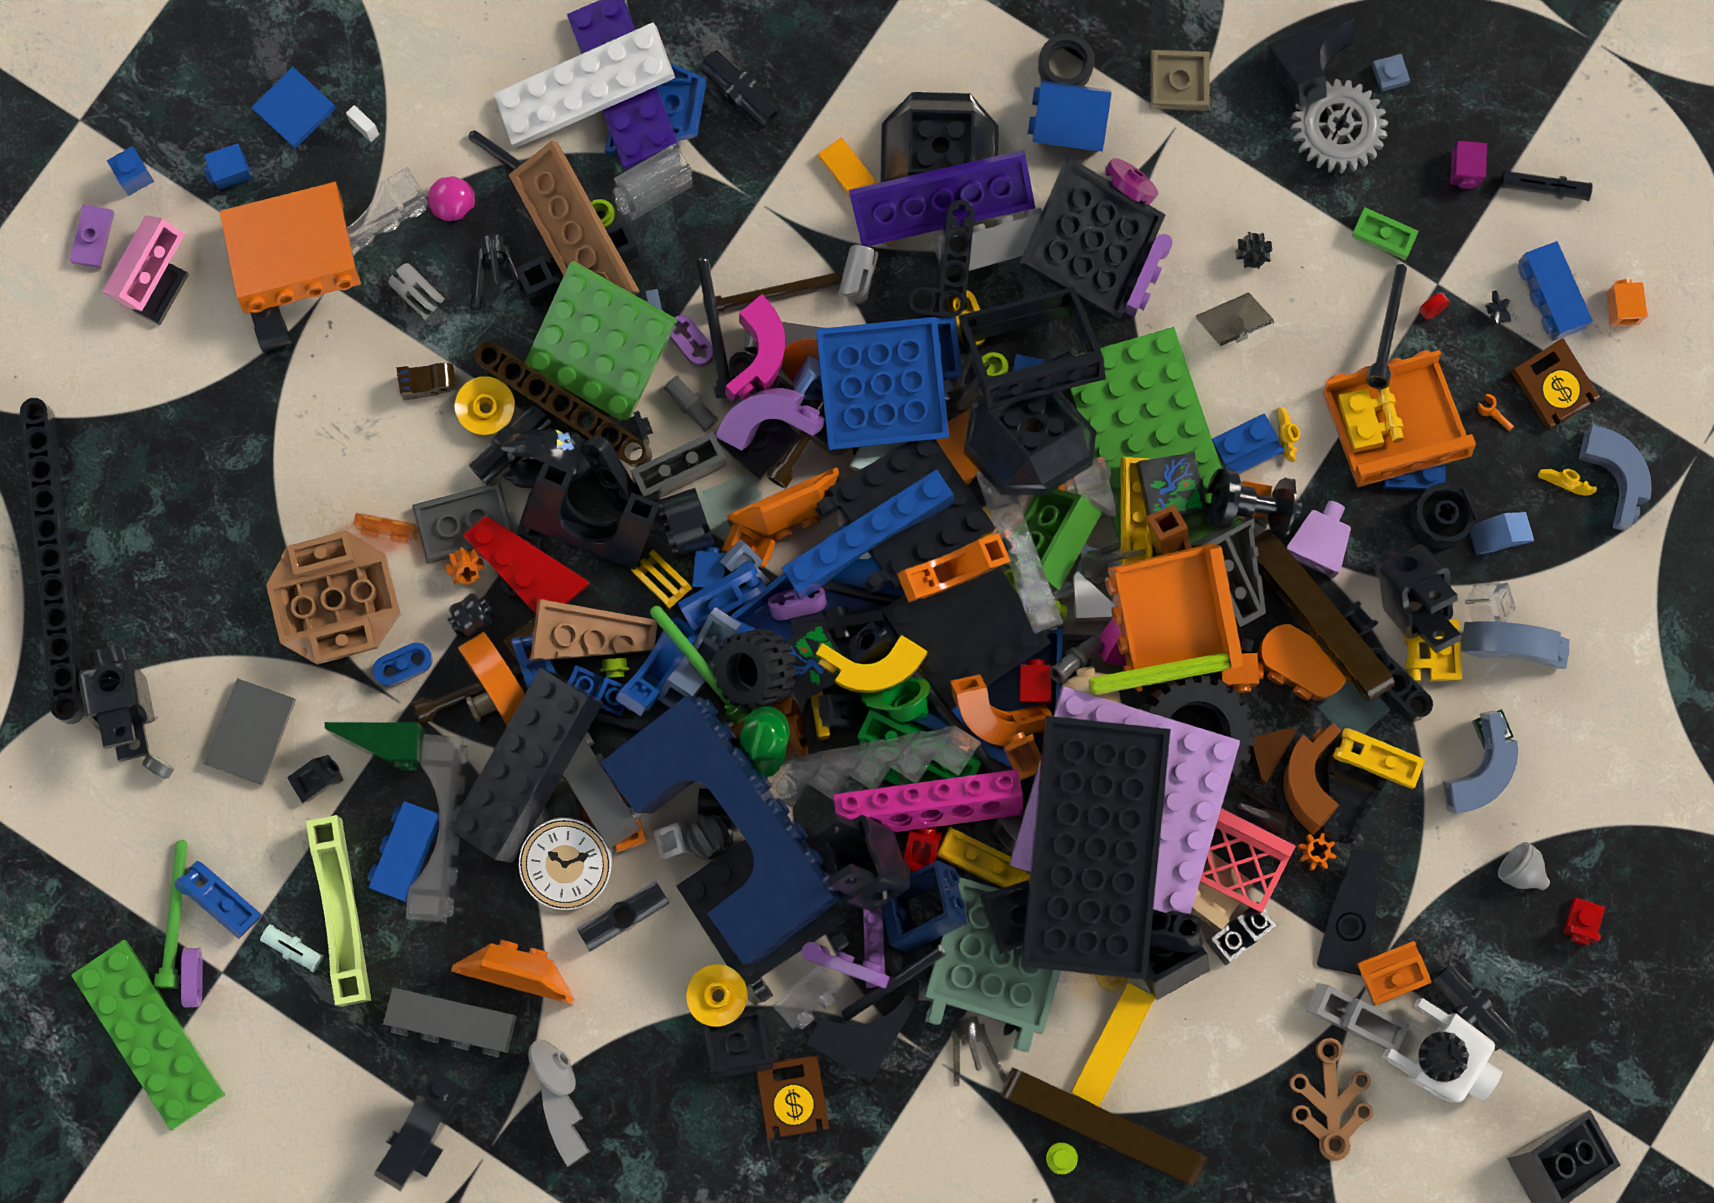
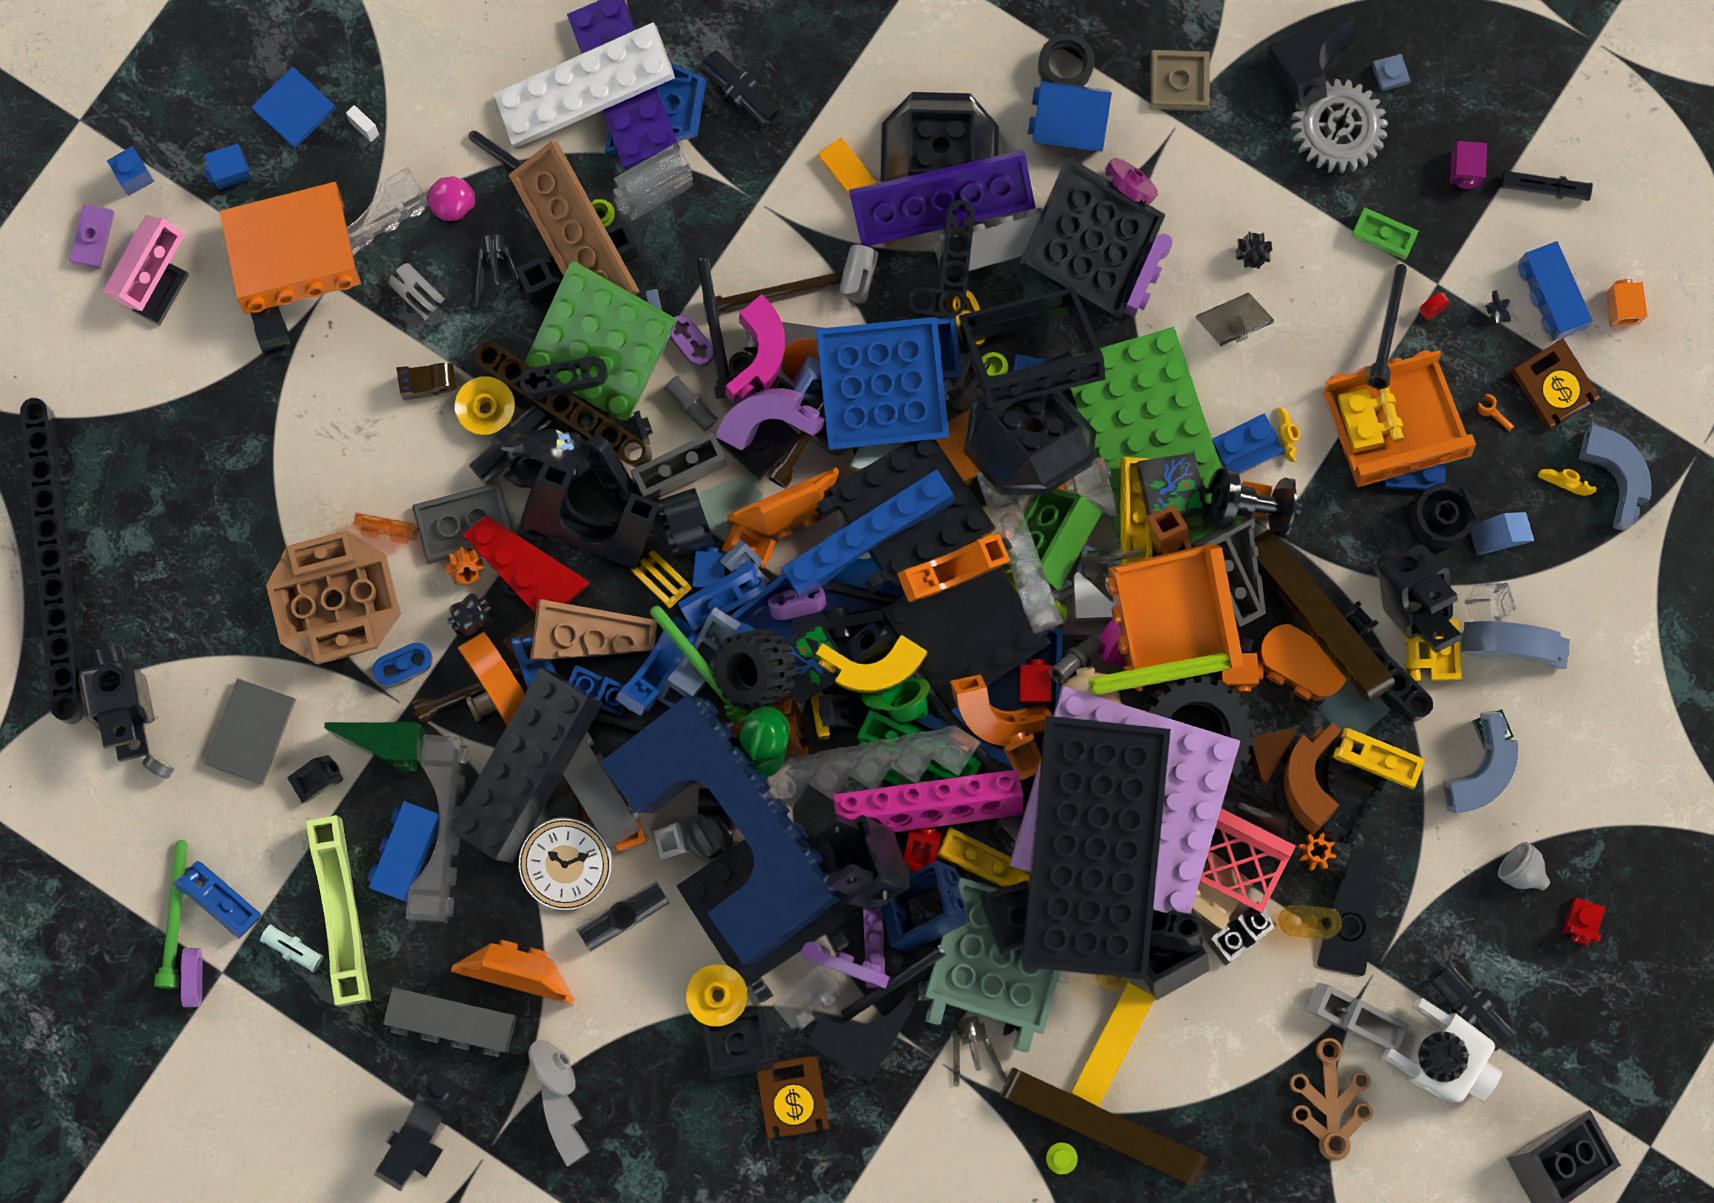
bright green plate [71,940,226,1131] -> none
lime plate [599,658,629,678] -> none
lavender torso [1286,501,1351,578] -> none
orange plate [1356,941,1432,1006] -> none
none -> black beam [520,356,608,399]
none -> clear yellow plate [1278,905,1342,939]

